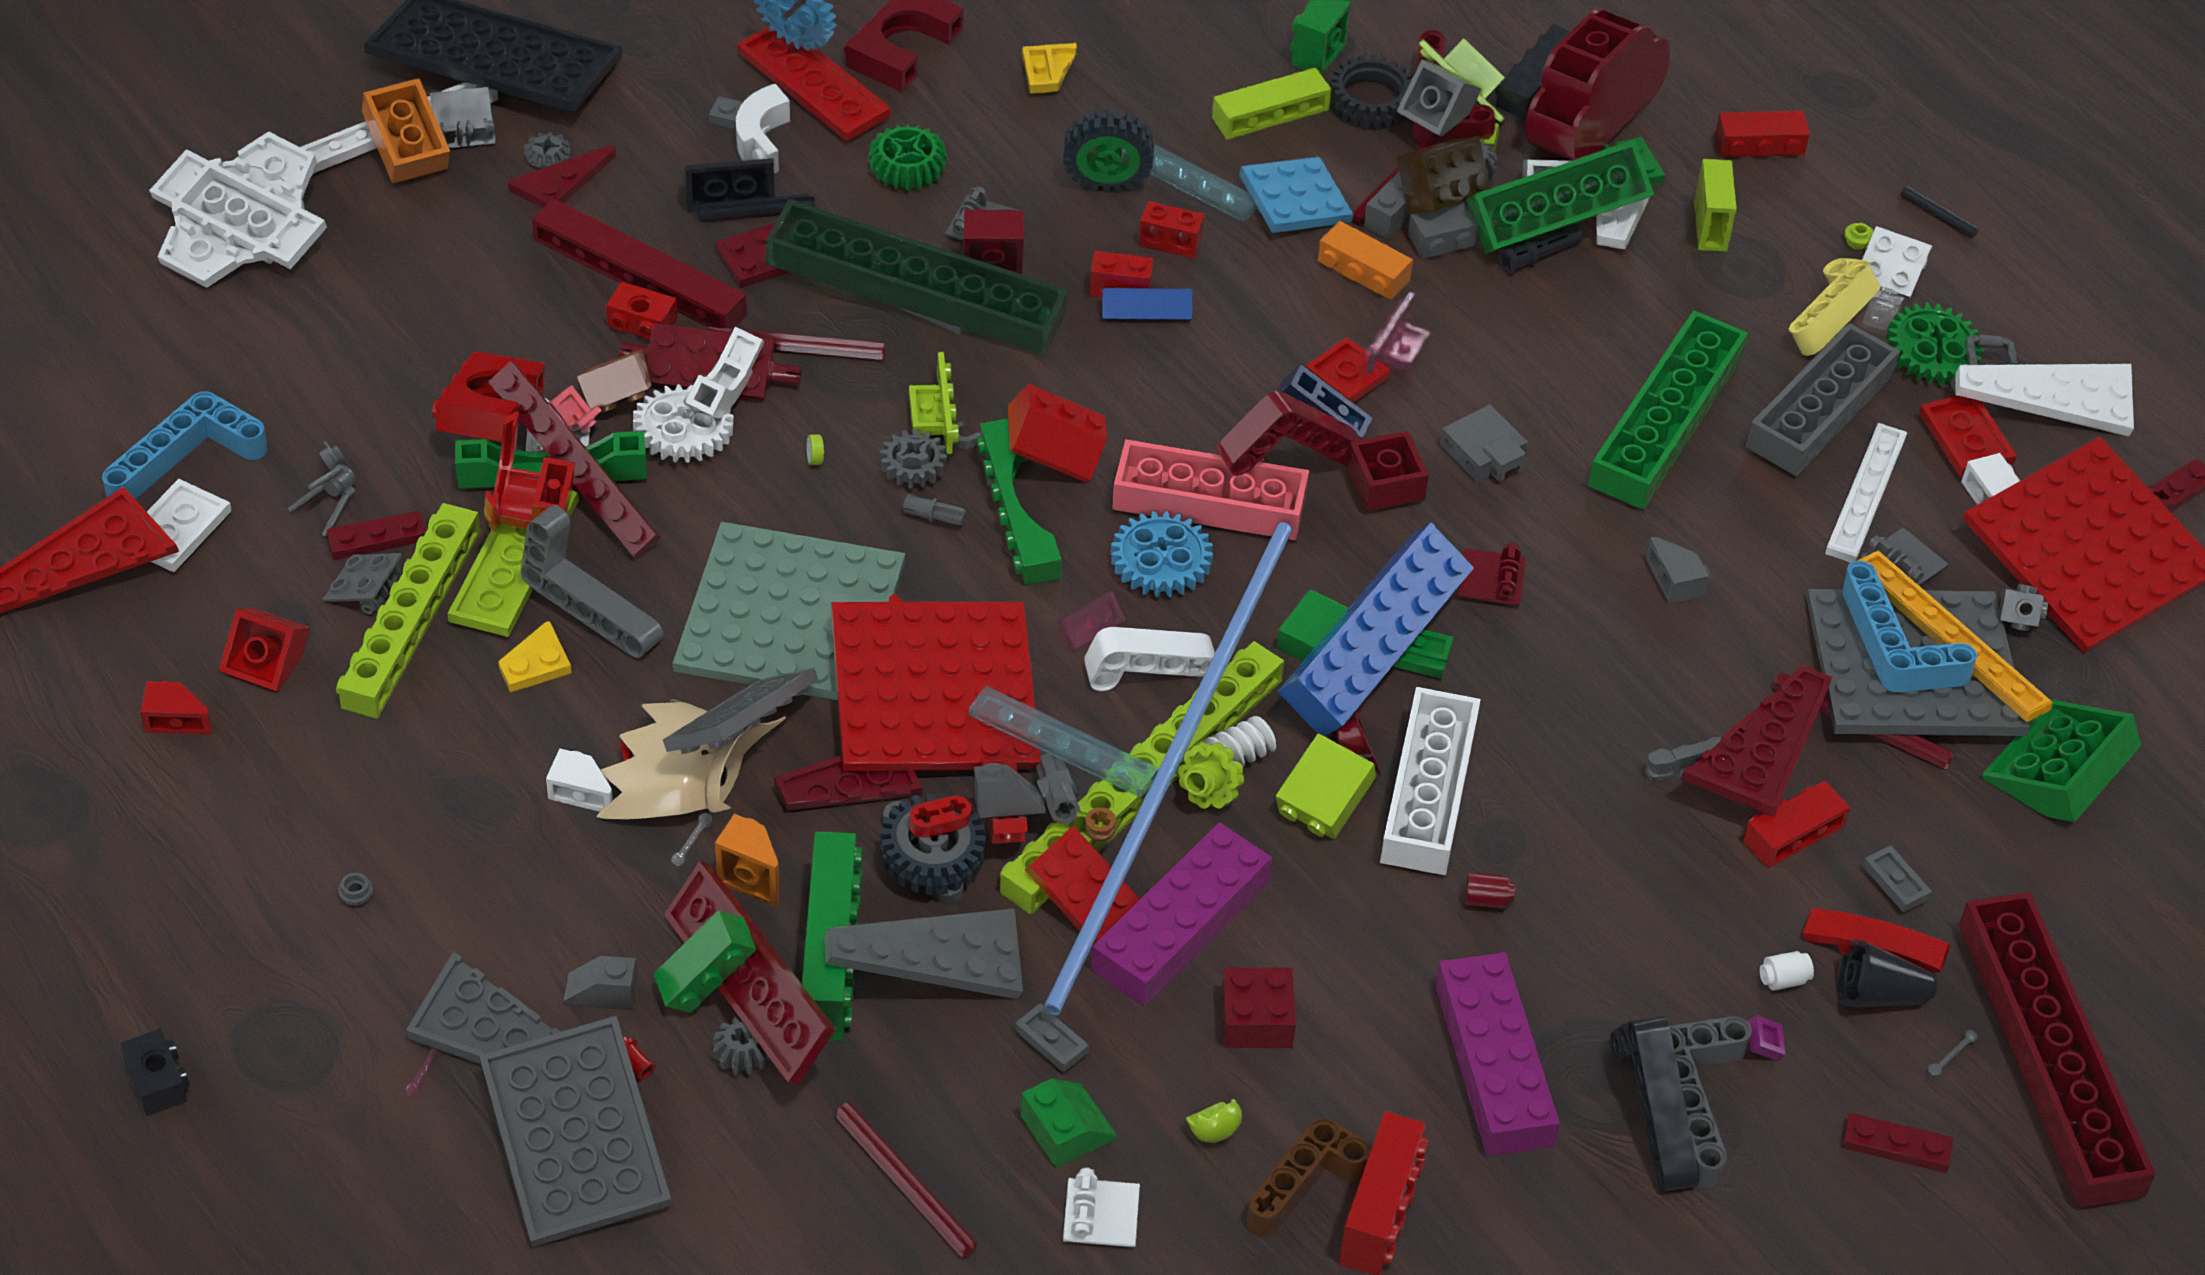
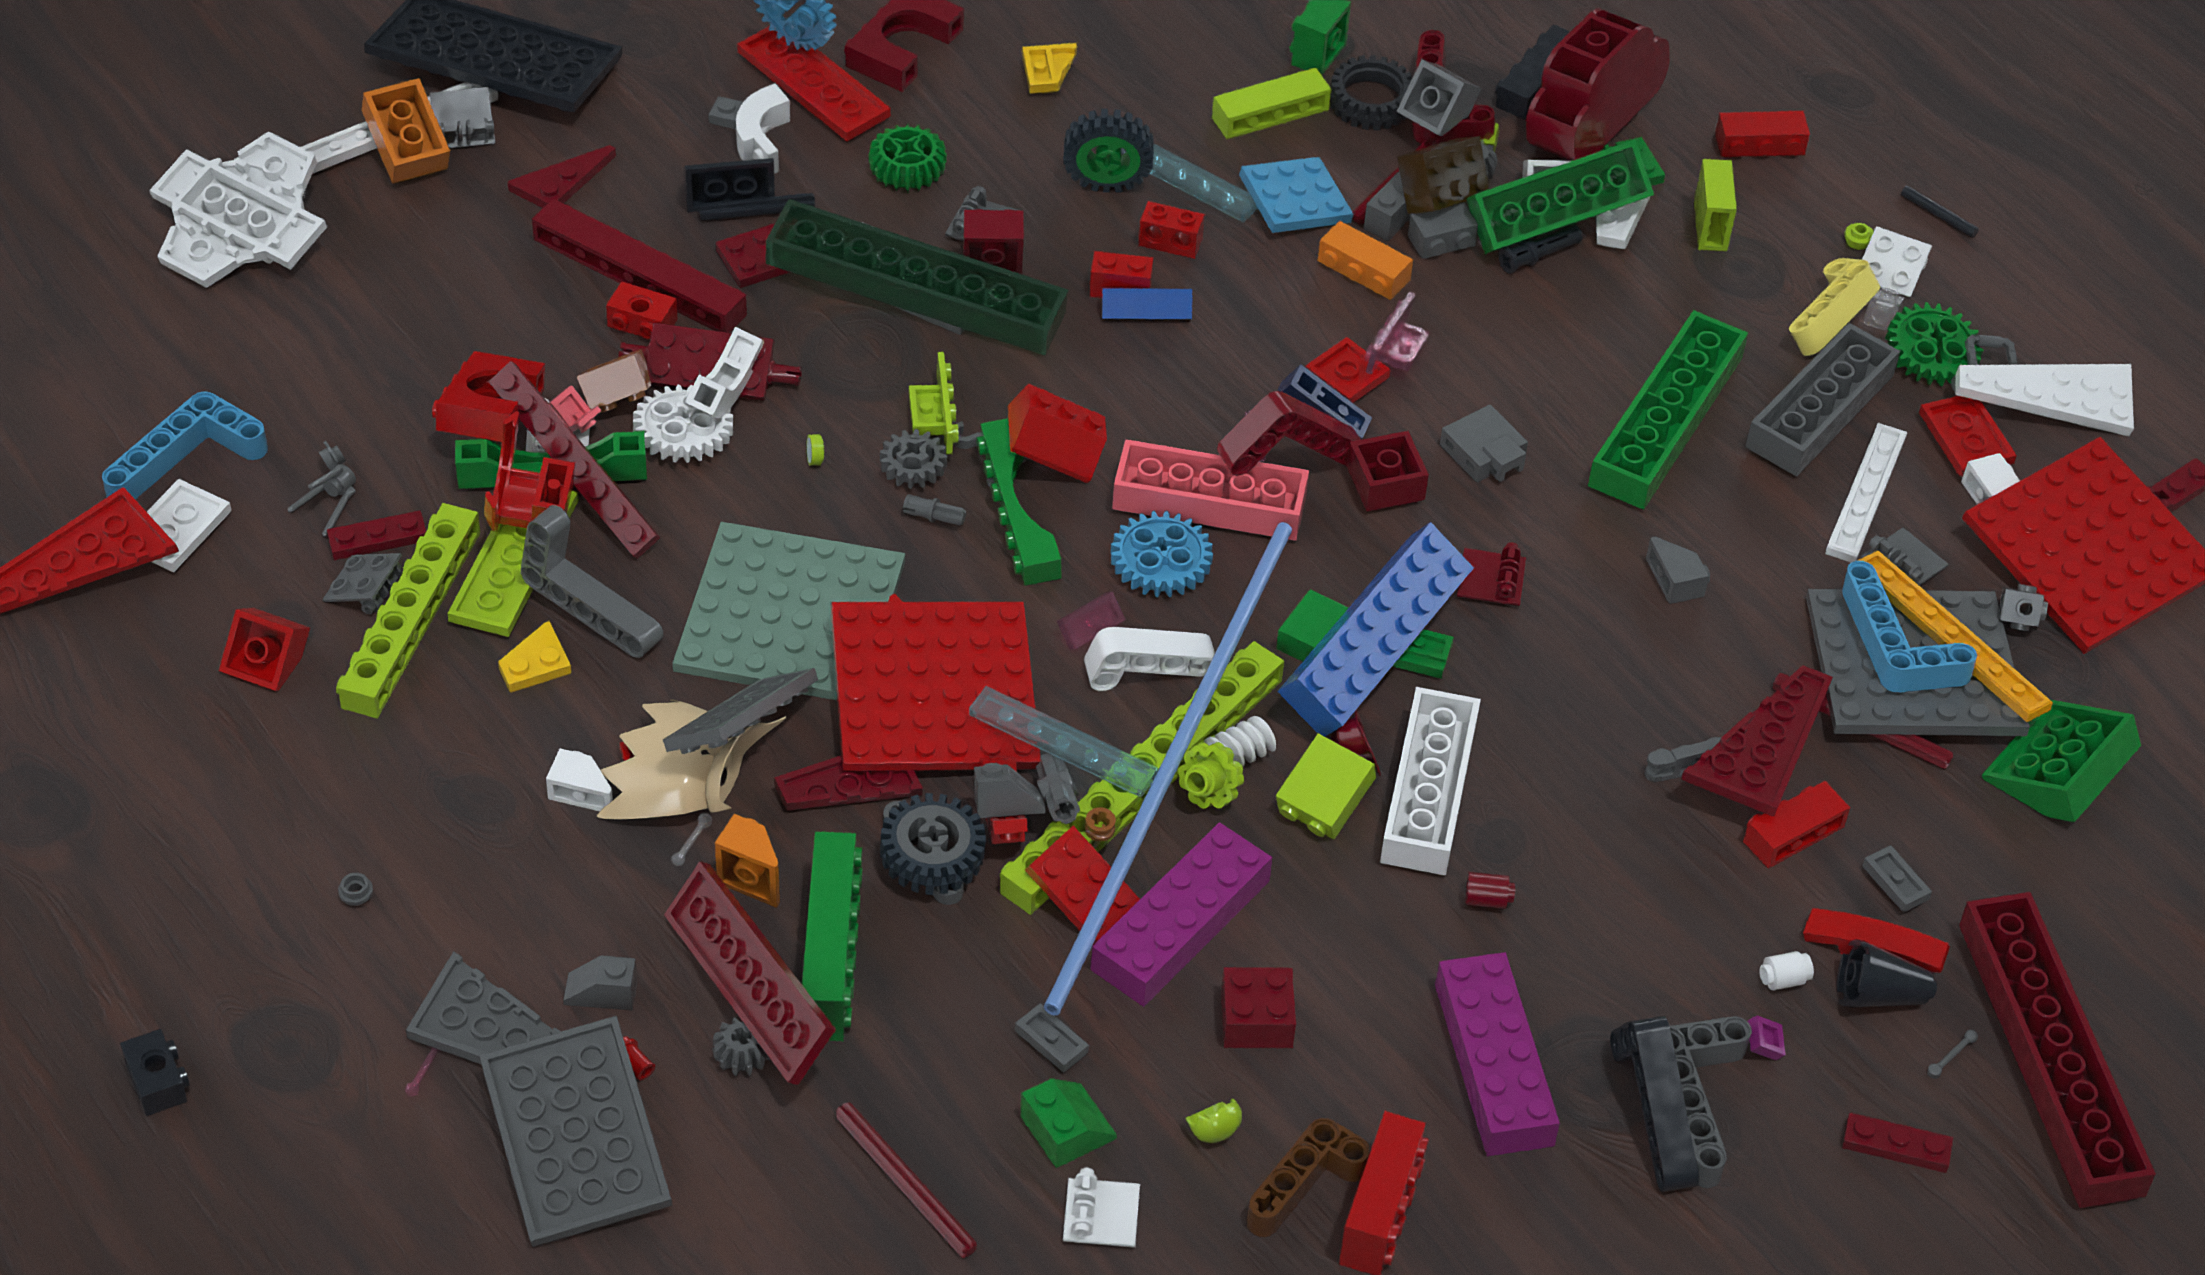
red slope [140,681,212,735] -> none
dark grey gear [524,132,571,168] -> none
green brick [653,910,756,1013] -> none
axle [707,327,886,360] -> none
dark grey wing [824,908,1023,999] -> none
red beam [909,796,972,838] -> none
lime bracket [1419,38,1505,123] -> none

